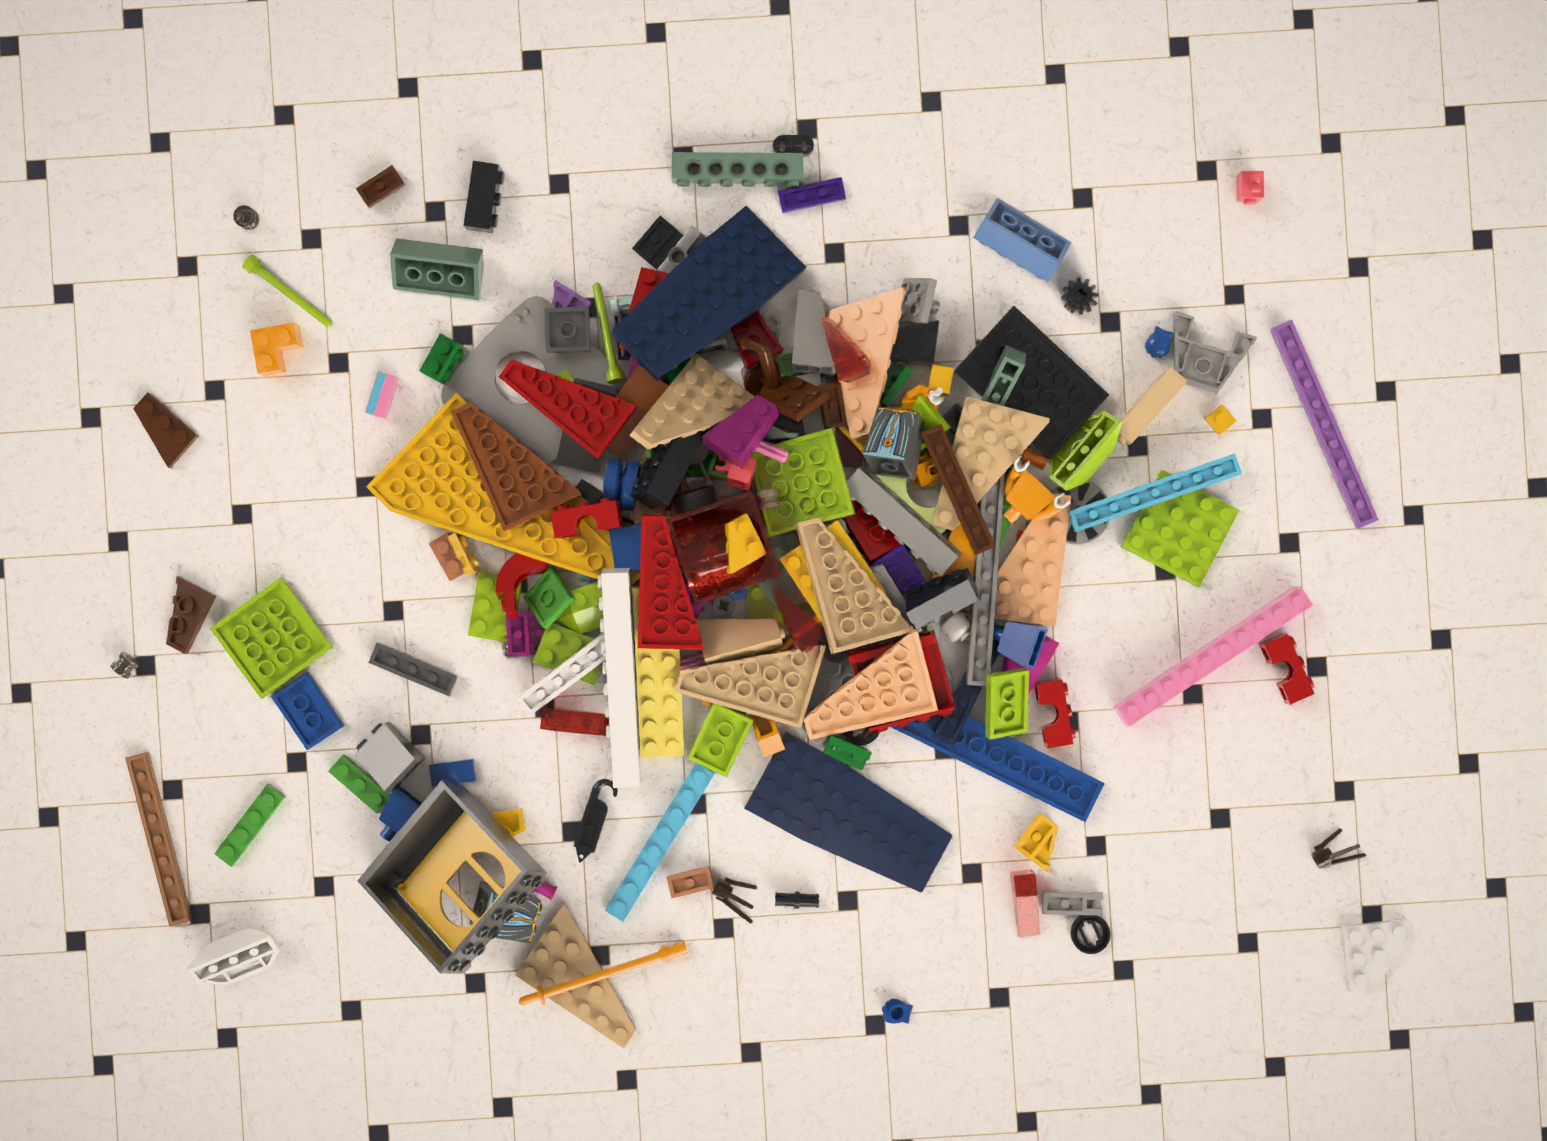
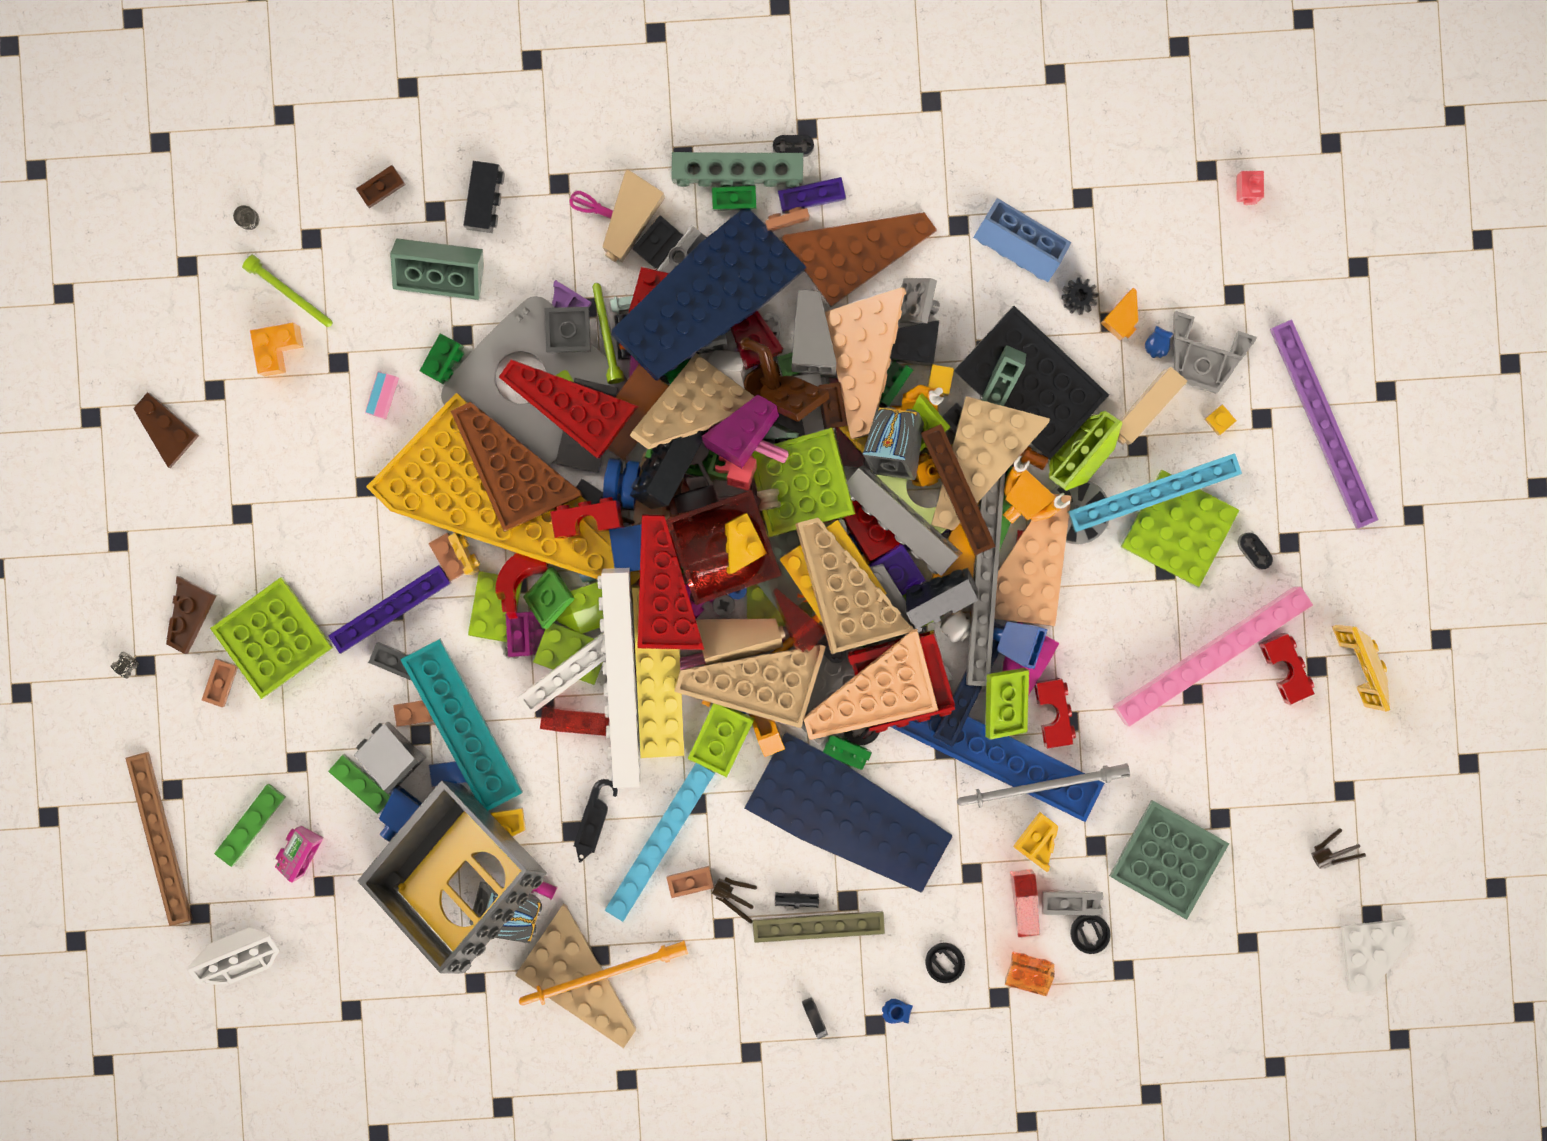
blue tile [271,672,345,750] -> none
clear red slope [821,316,871,383] -> none
none -> nougat plate [202,659,238,707]
none -> dark pink slope [275,825,324,883]
none -> dark purple plate [328,565,452,654]
none -> nougat plate [393,700,433,727]
none -> teal plate [400,638,523,811]
none -> dark pink piece [569,191,613,219]
none -> tan slope [602,169,665,263]
none -> green plate [712,186,756,211]
none -> olive plate [753,911,885,943]
none -> nougat plate [765,207,810,232]
none -> dark orange wing [781,212,937,307]
none -> black beam [802,997,828,1039]
none -> black piece [925,943,965,983]
none -> light grey bar [957,763,1130,808]
none -> clear orange bracket [1005,952,1055,997]
none -> light orange slope [1101,288,1138,340]
none -> sand green plate [1109,800,1230,920]
none -> black beam [1237,533,1273,569]
none -> yellow slope [1332,625,1390,712]

